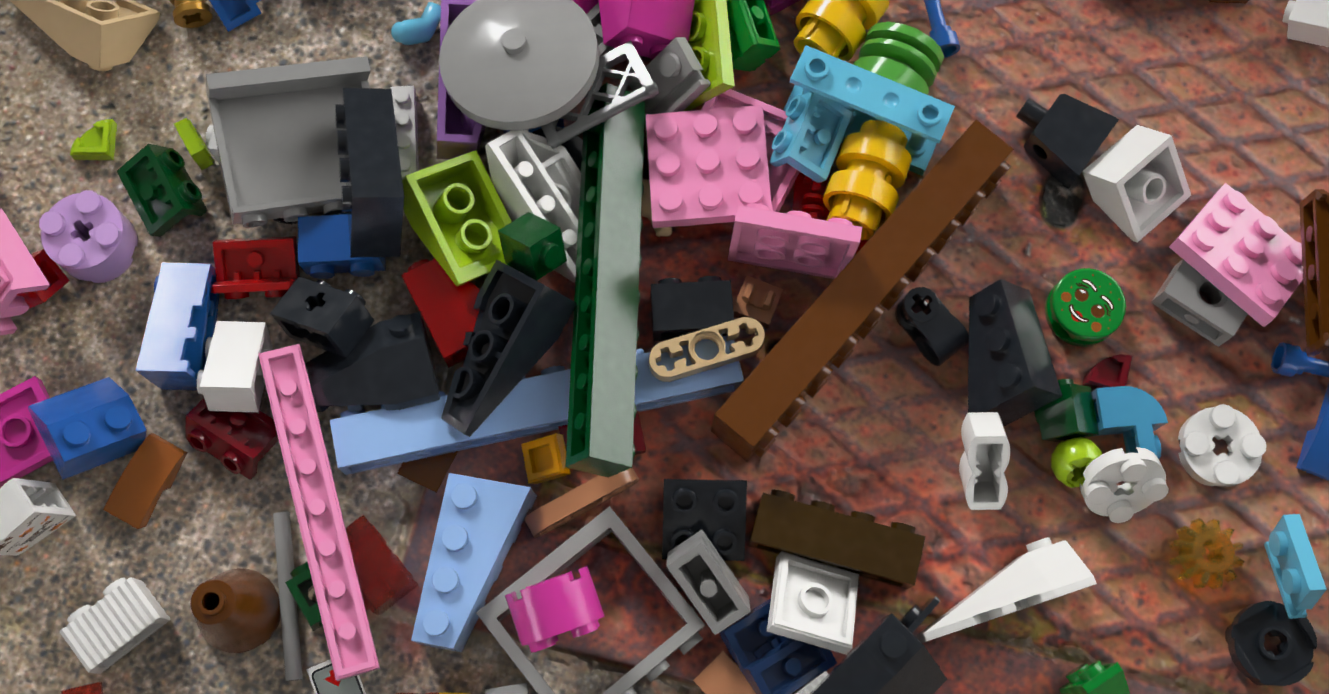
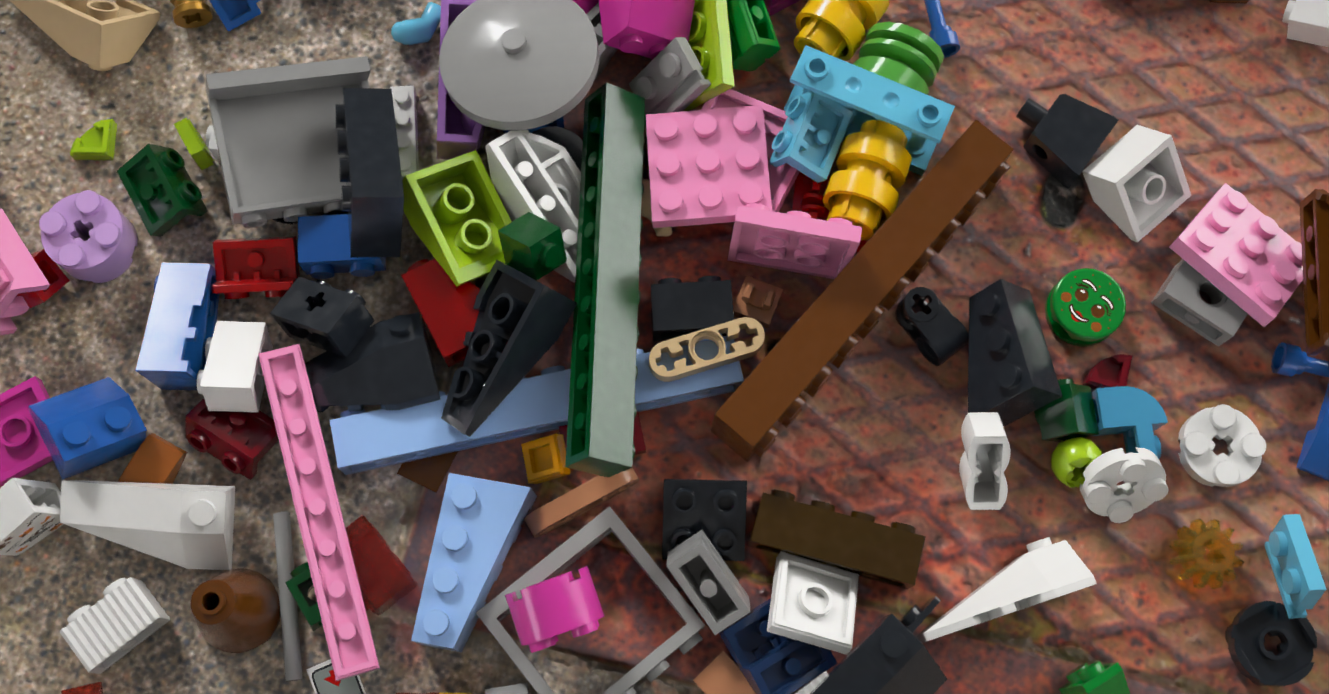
dark grey window [541,40,659,149] -> none
none -> white wedge [60,480,235,570]

